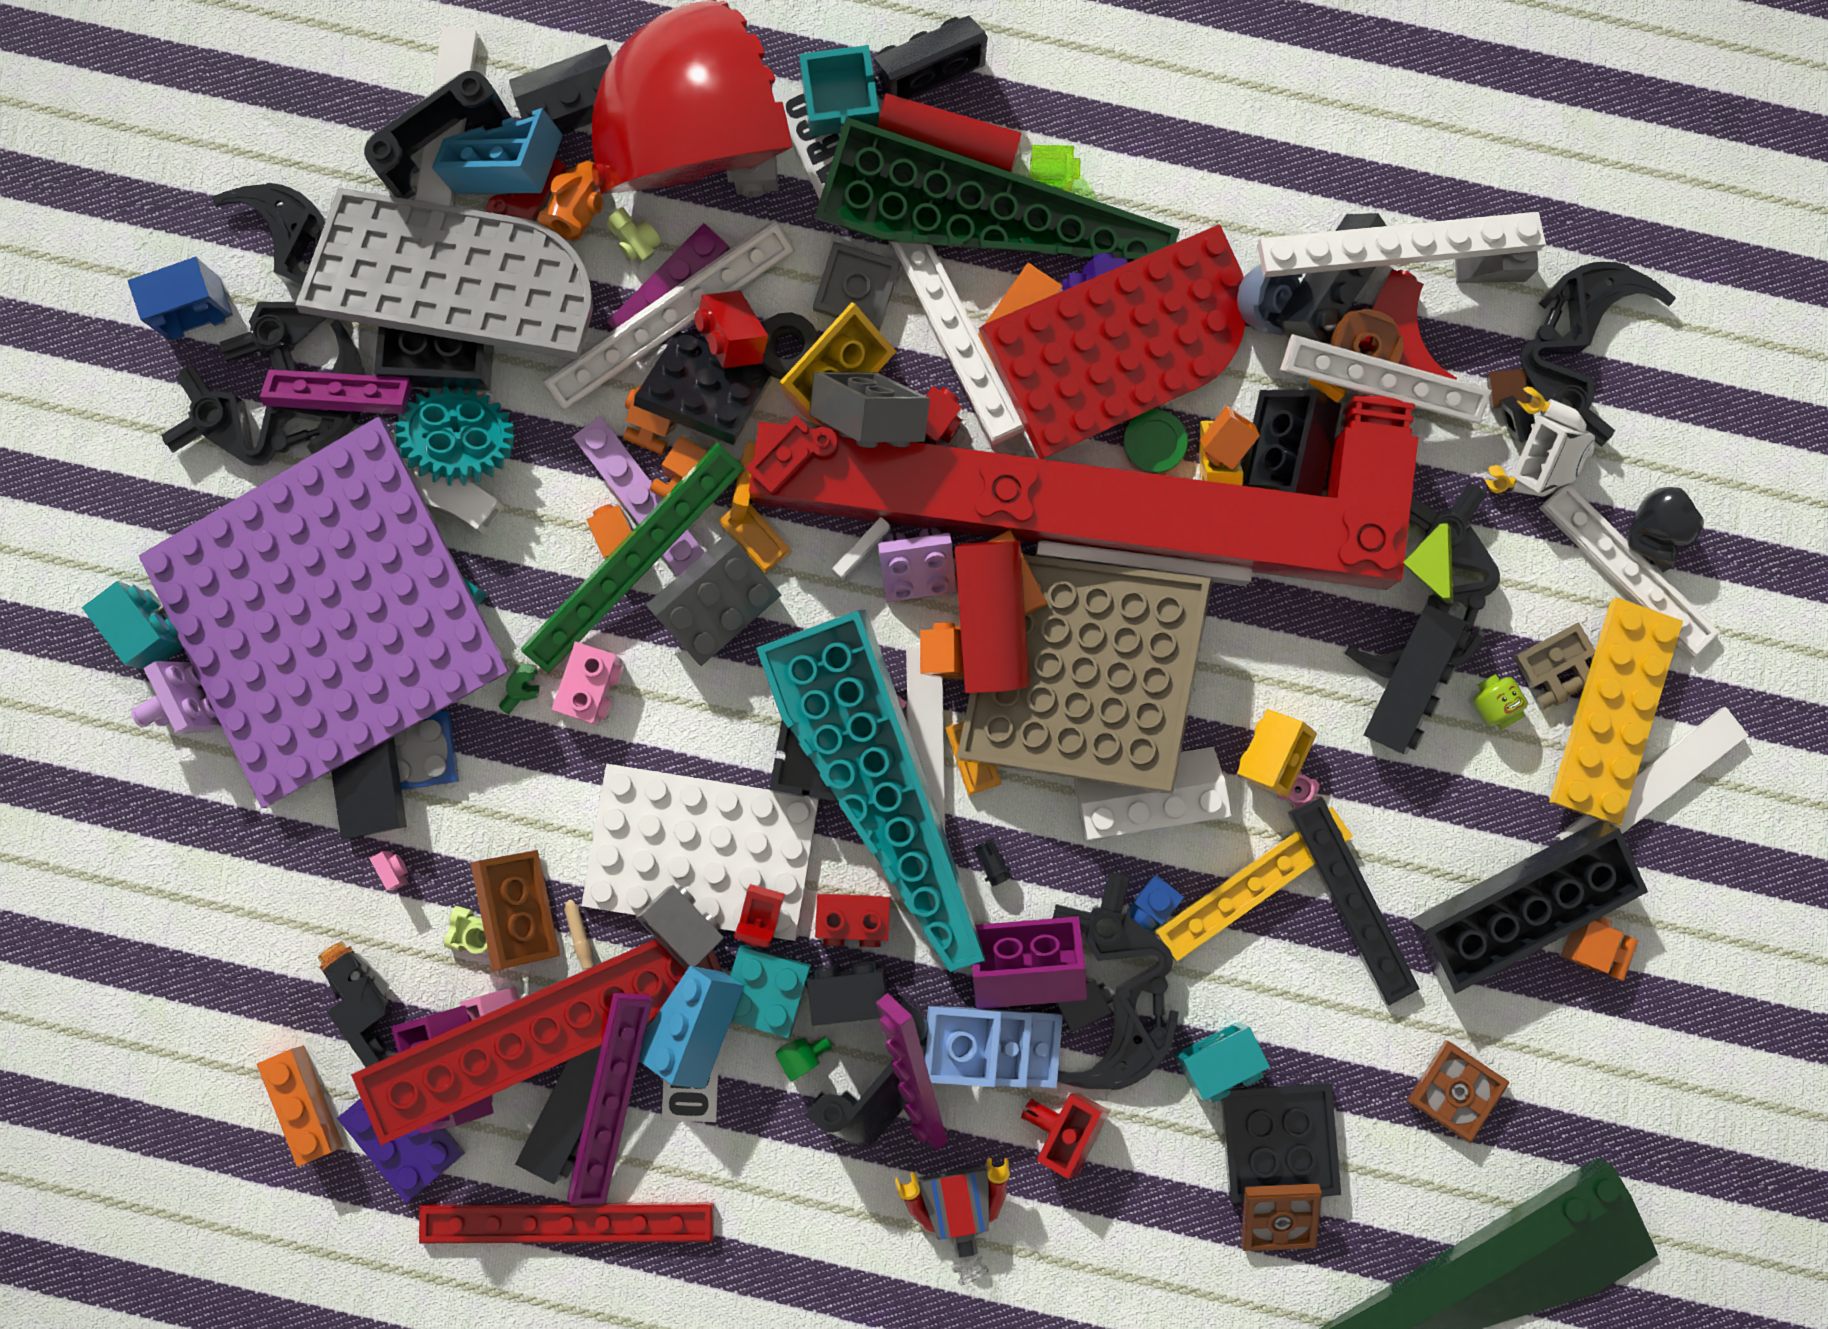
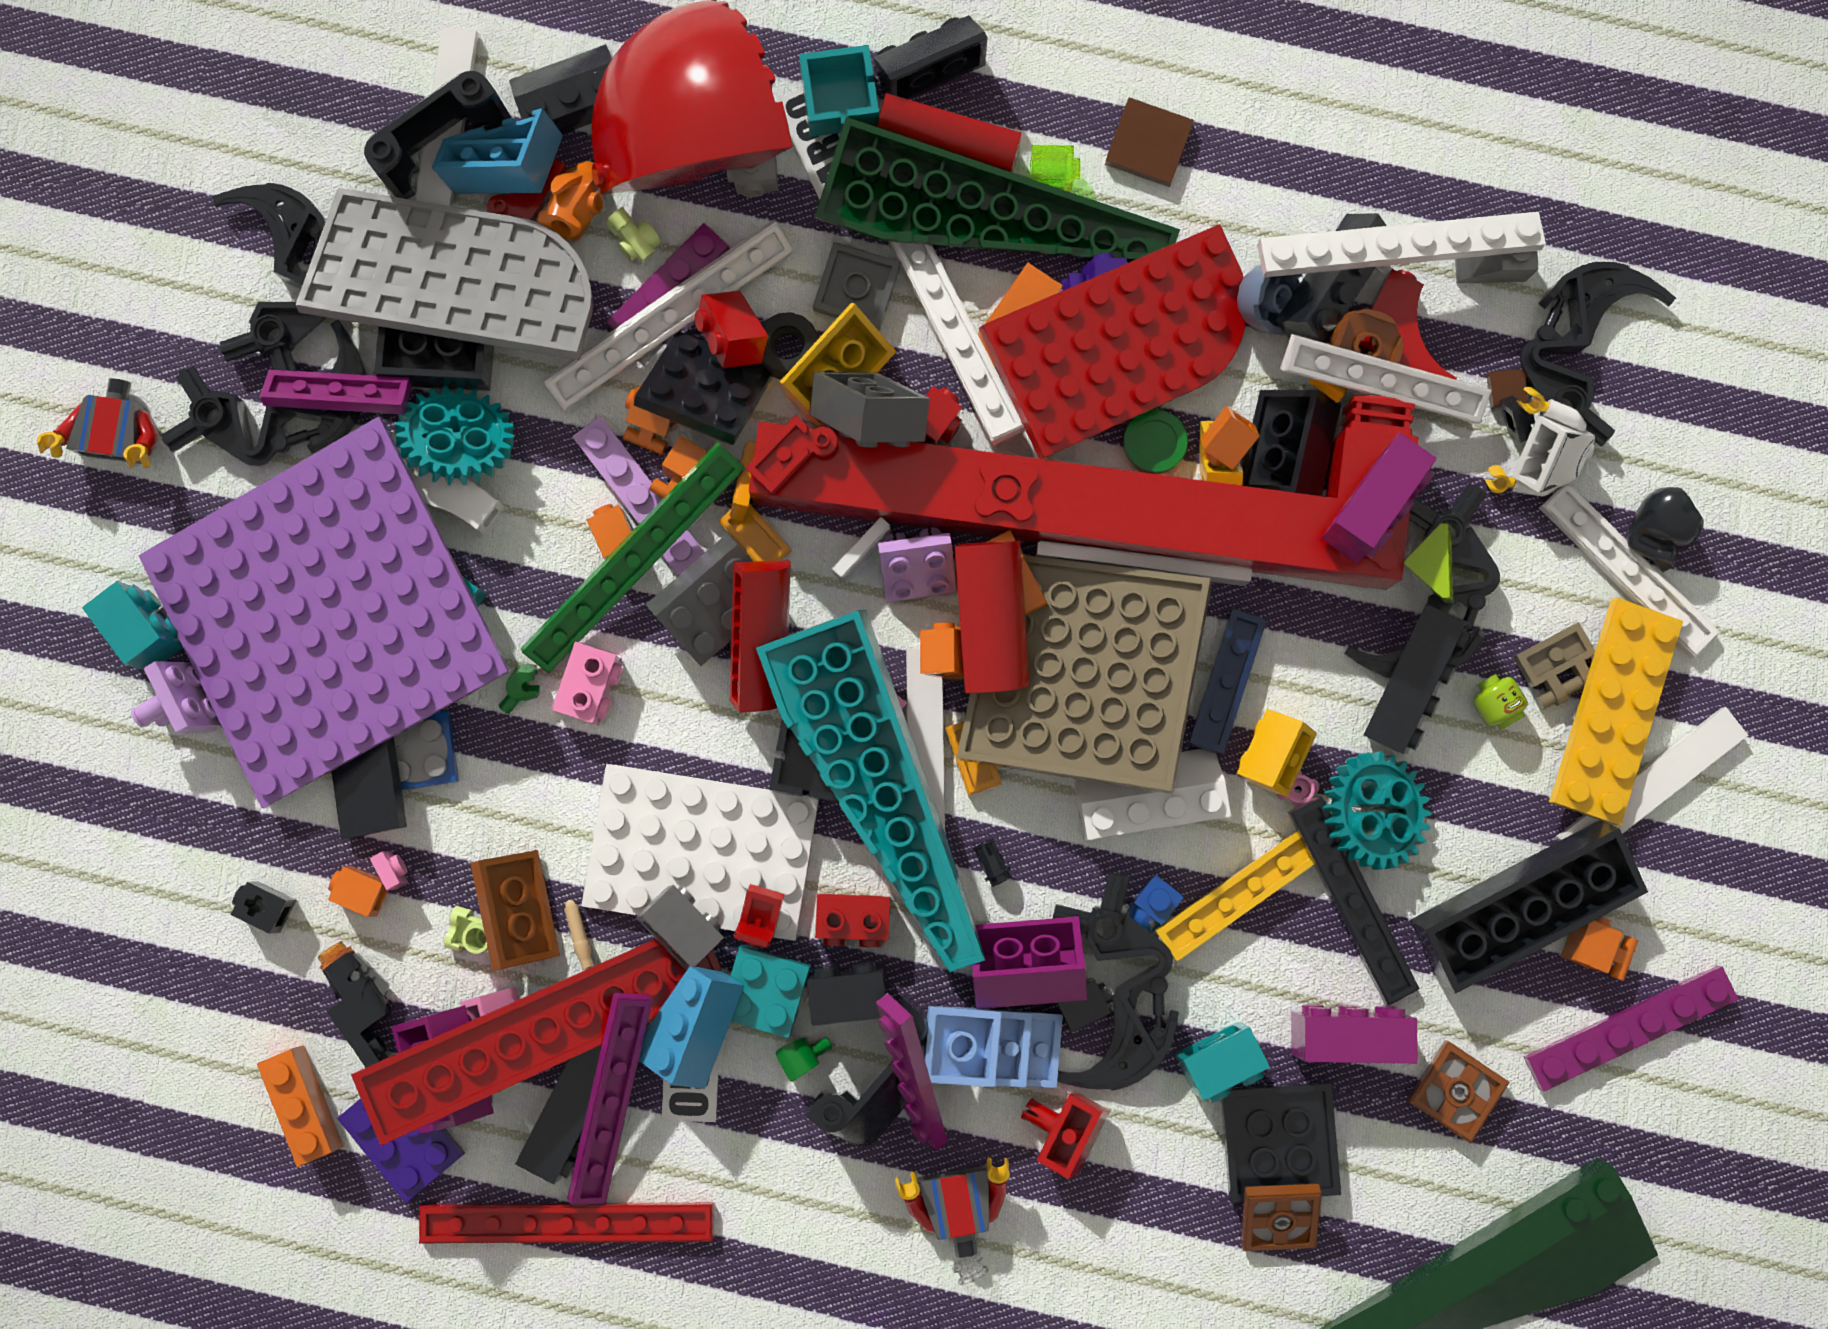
blue container [127,256,233,340] -> none
none -> torso [37,378,159,468]
none -> black brick [230,881,297,934]
none -> orange brick [328,866,389,917]
none -> red brick [729,560,791,713]
none -> reddish brown tile [1104,97,1194,187]
none -> dark blue plate [1188,608,1267,756]
none -> magenta brick [1291,1005,1418,1064]
none -> magenta brick [1321,432,1437,564]
none -> teal gear [1323,751,1432,870]
none -> magenta plate [1524,966,1739,1092]

